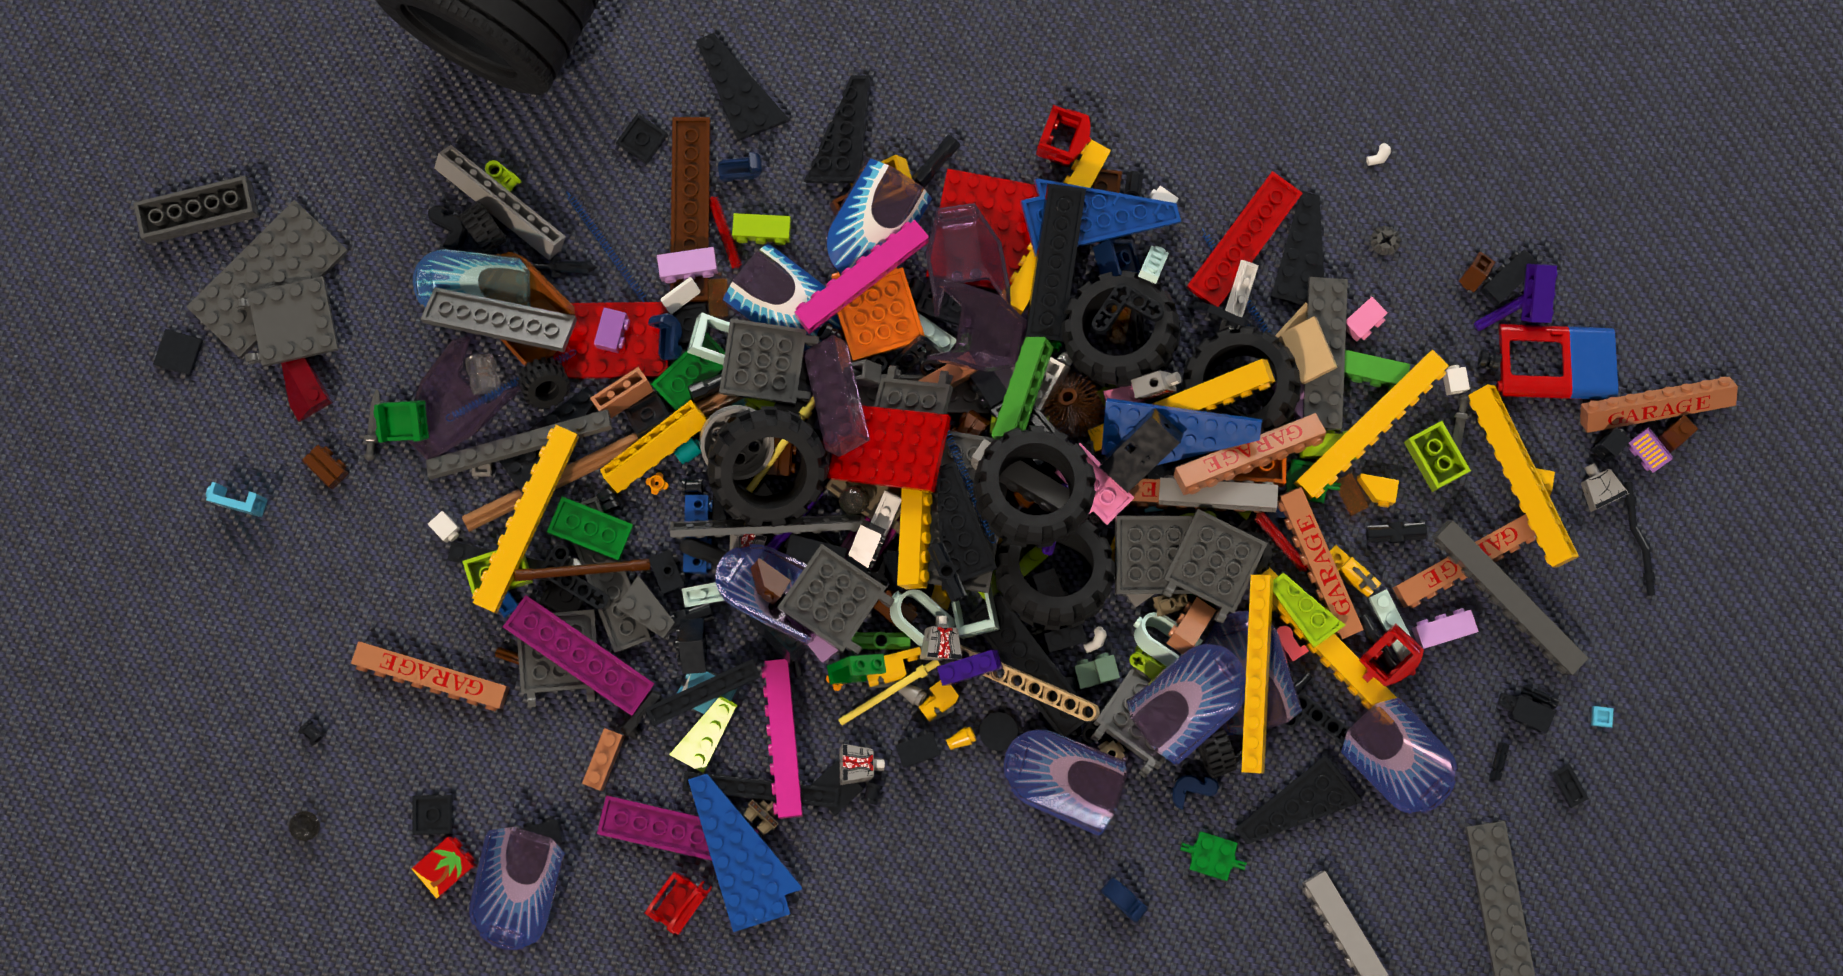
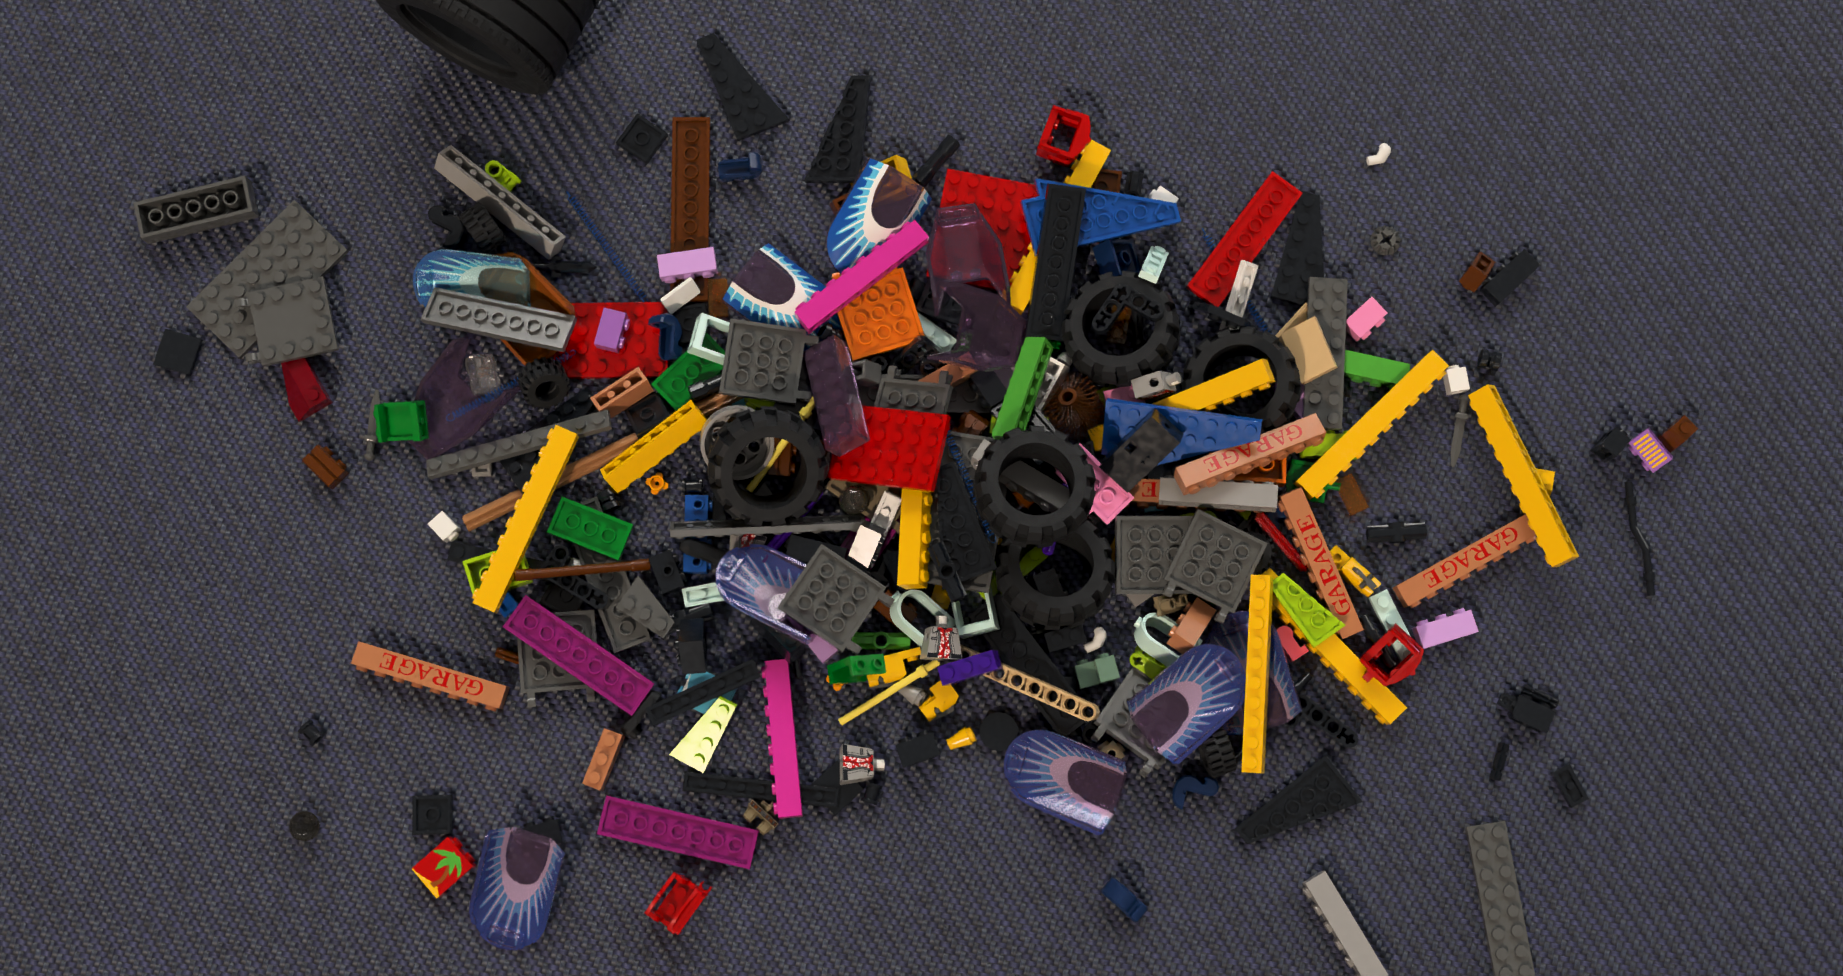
medium azure panel [206,482,268,517] -> none
teal brick [674,437,701,464] -> none
blue wing [688,774,802,932] -> none
red axle [709,197,742,269] -> none
lime brick [732,213,791,245] -> none
reddish brown slope [750,558,791,604] -> none
green plate [1180,831,1246,881] -> none
clear purple windscreen [1341,698,1457,814] -> none
yellow slope [1357,473,1399,507] -> none
lime brick [1404,421,1471,492] -> none
dark grey brick [1432,520,1589,675] -> none
dark purple axle [1474,294,1524,331] -> none
piece [1496,324,1618,400] -> none
dark purple brick [1521,263,1558,323] -> none
nougat brick [1580,377,1738,433] -> none
light grey torso [1581,463,1629,512] -> none
medium azure tile [1591,706,1614,728] -> none

